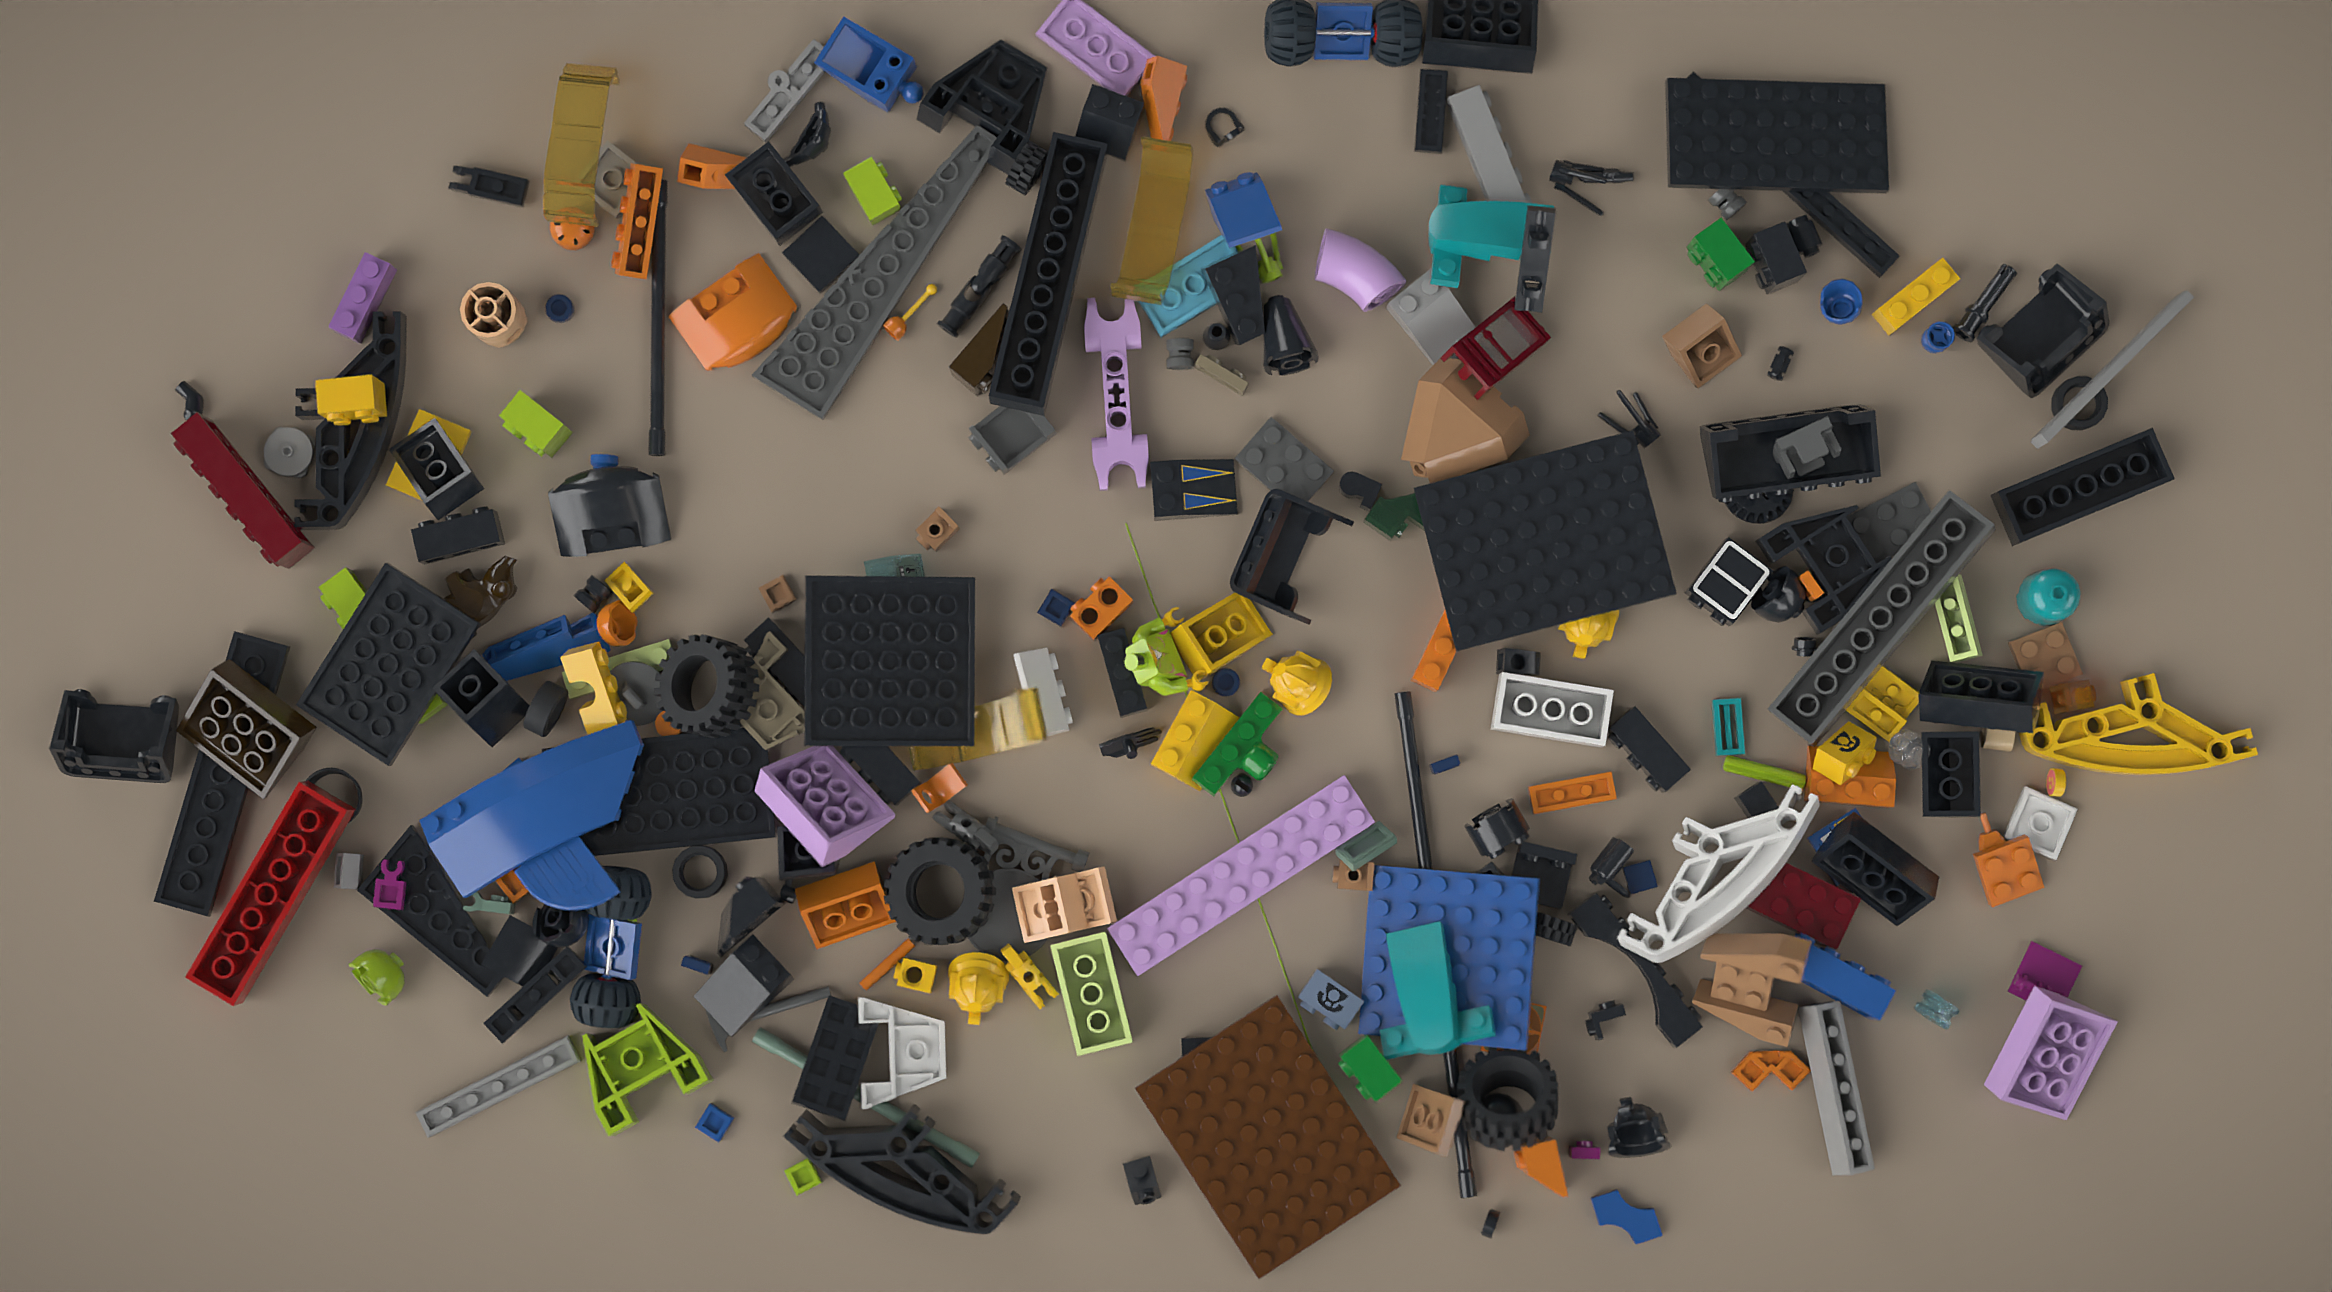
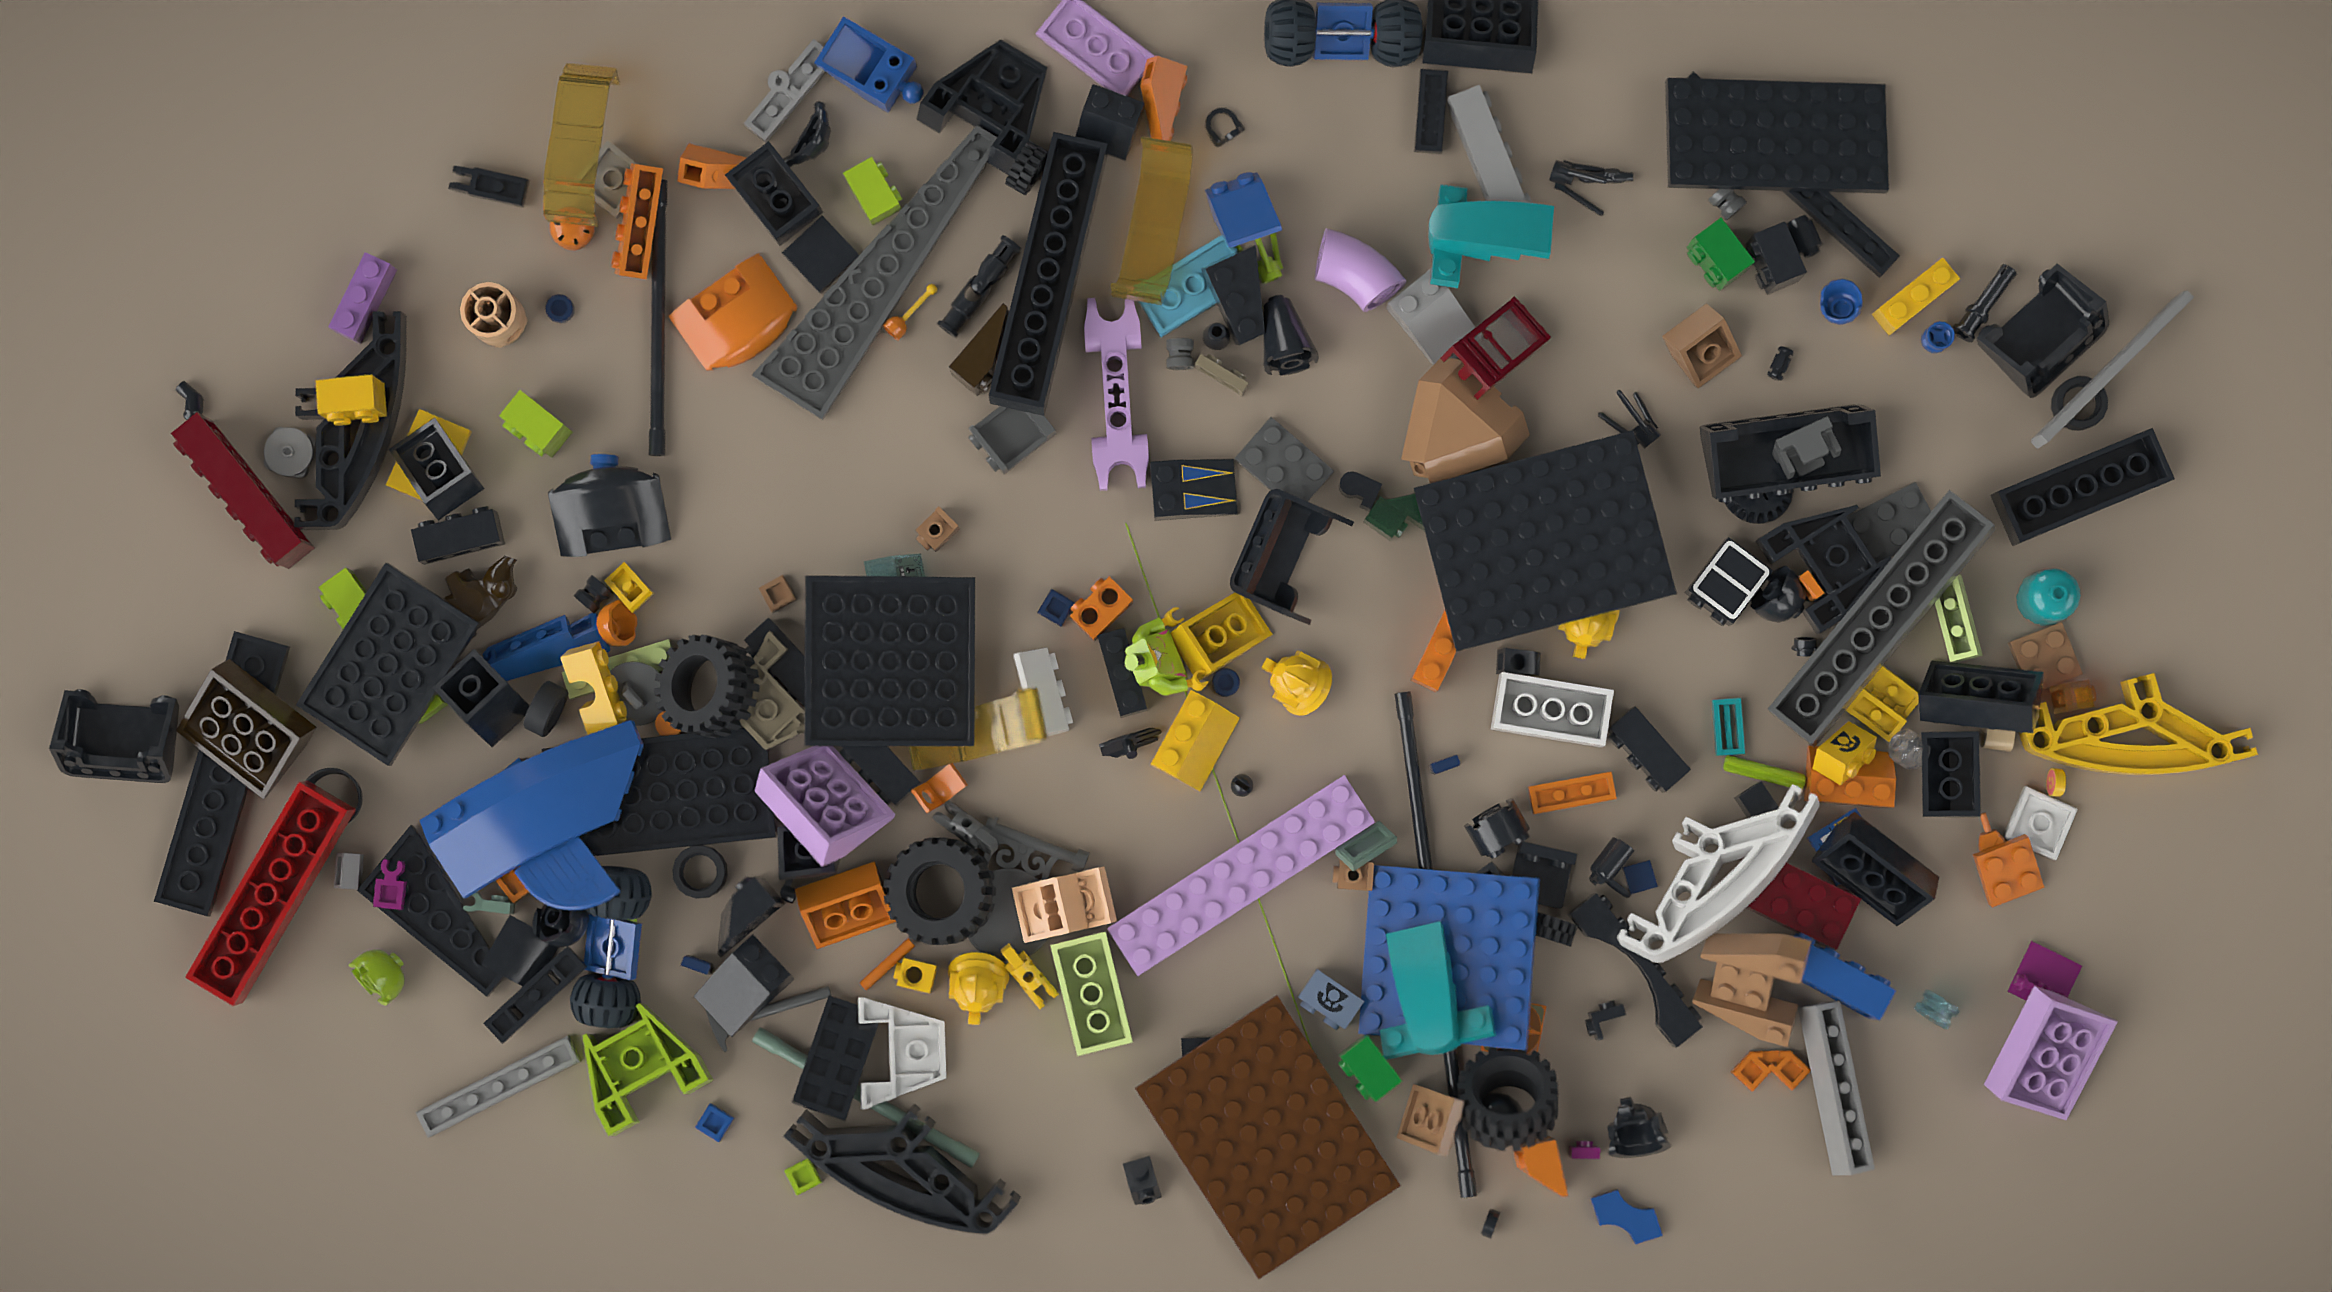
green plate [1192,692,1283,797] -> none
black hinge [1514,205,1556,313] -> none

